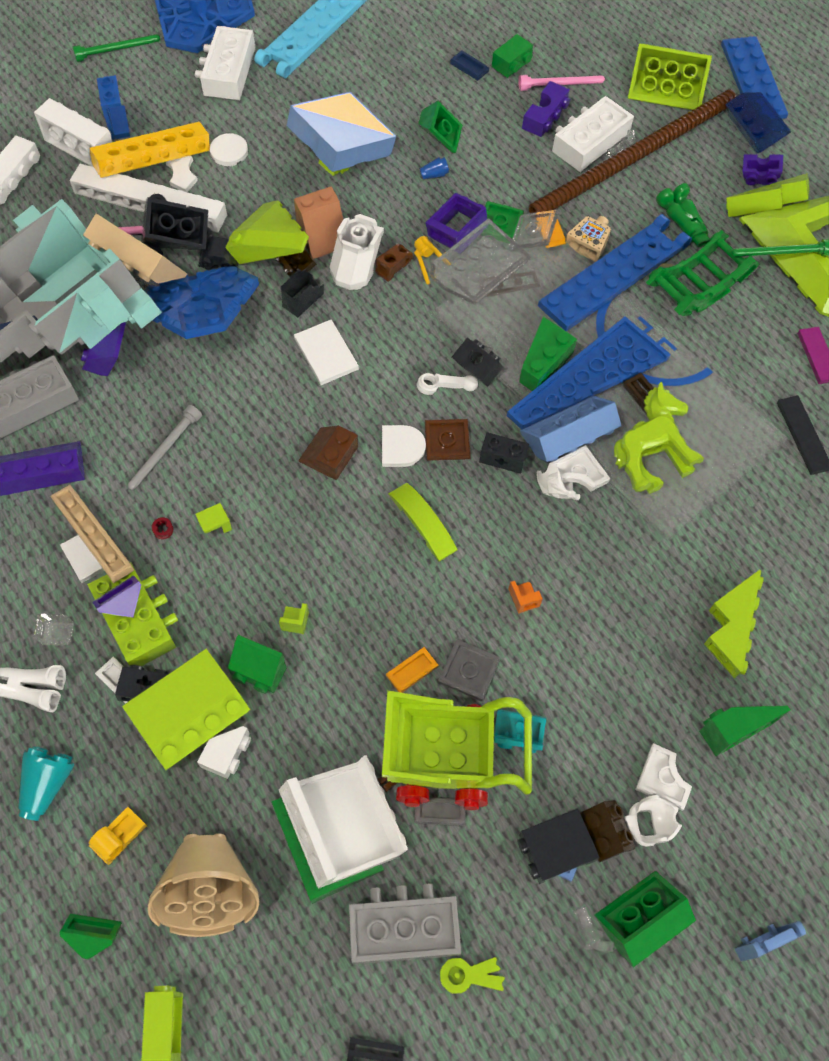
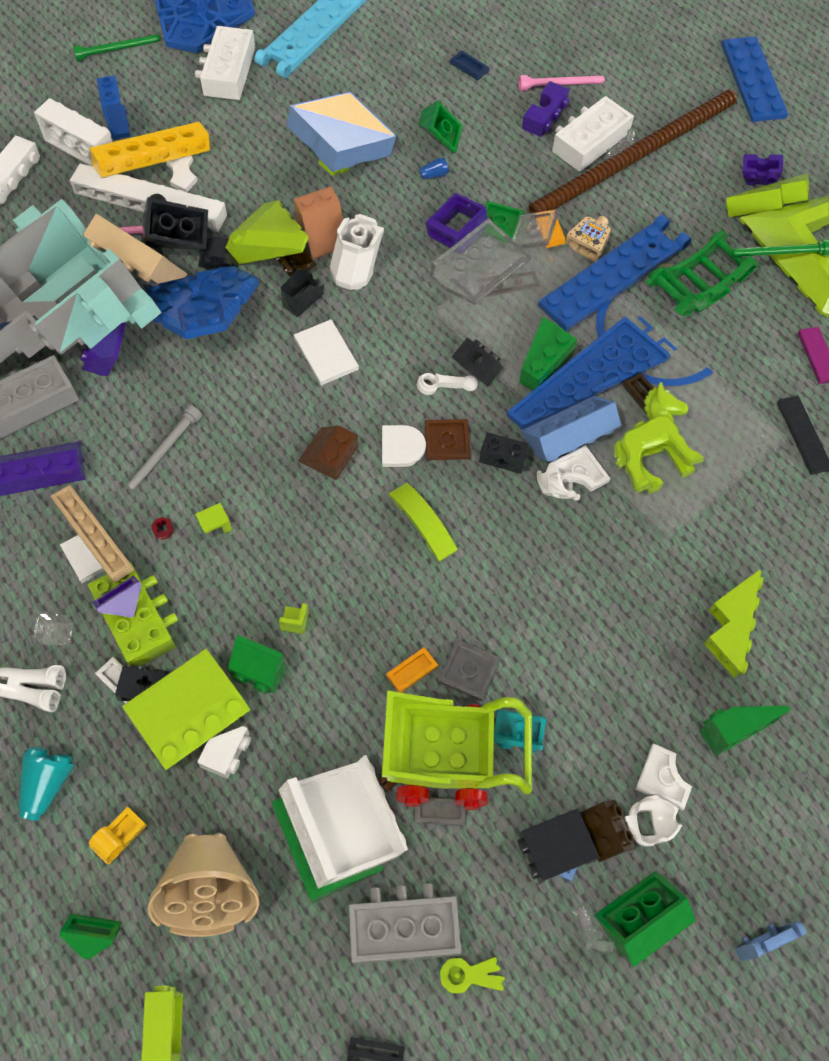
white tile [210,134,248,166] -> none
reddish brown leg [375,244,413,282] -> none
yellow plant [414,236,451,284] -> none
green brick [492,34,533,78] -> none
orange panel [508,580,542,614] -> none
lime slope [628,43,712,110] -> none
green piece [656,183,710,247] -> none
clear blue slope [725,92,791,154] -> none

